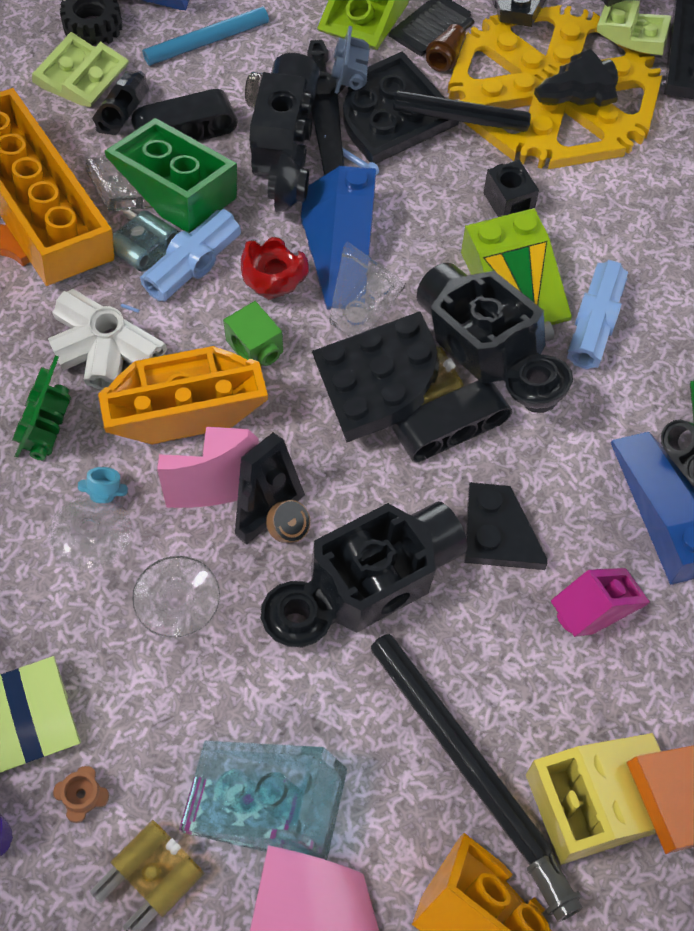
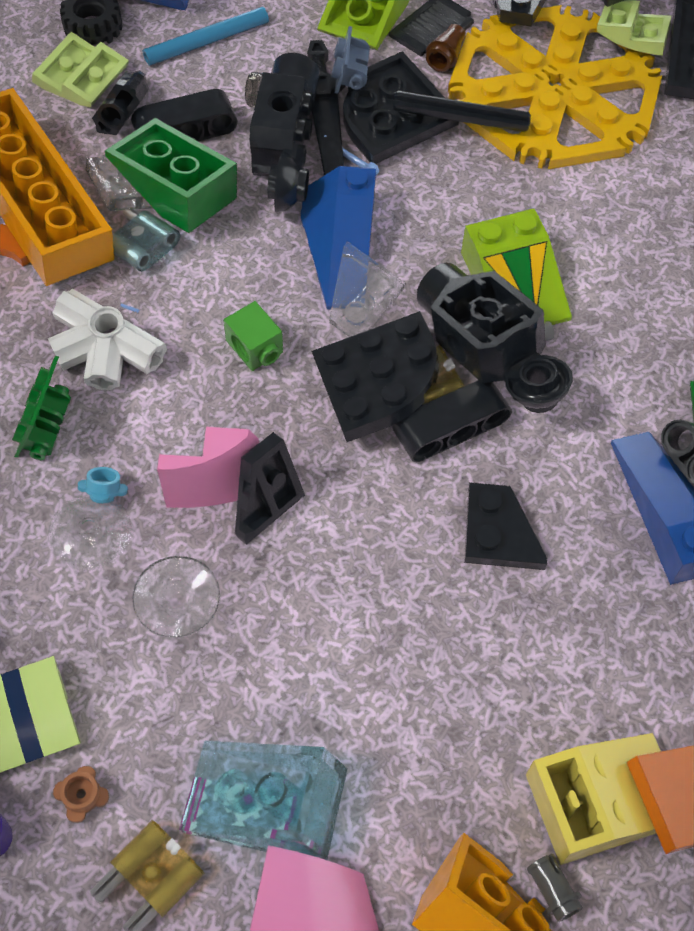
light orange wedge [98,346,268,444] -> none
light blue piece [140,208,241,302] -> none
red hair [240,237,309,300] -> none
black brick [260,501,467,648] -> none
black tile [266,500,310,543] -> none
black axle [371,634,553,865] -> none
black brick [483,159,539,217] -> none
black rock [534,49,618,107] -> none
dark pink slope [550,568,650,637] -> none
light blue piece [567,260,628,369] -> none

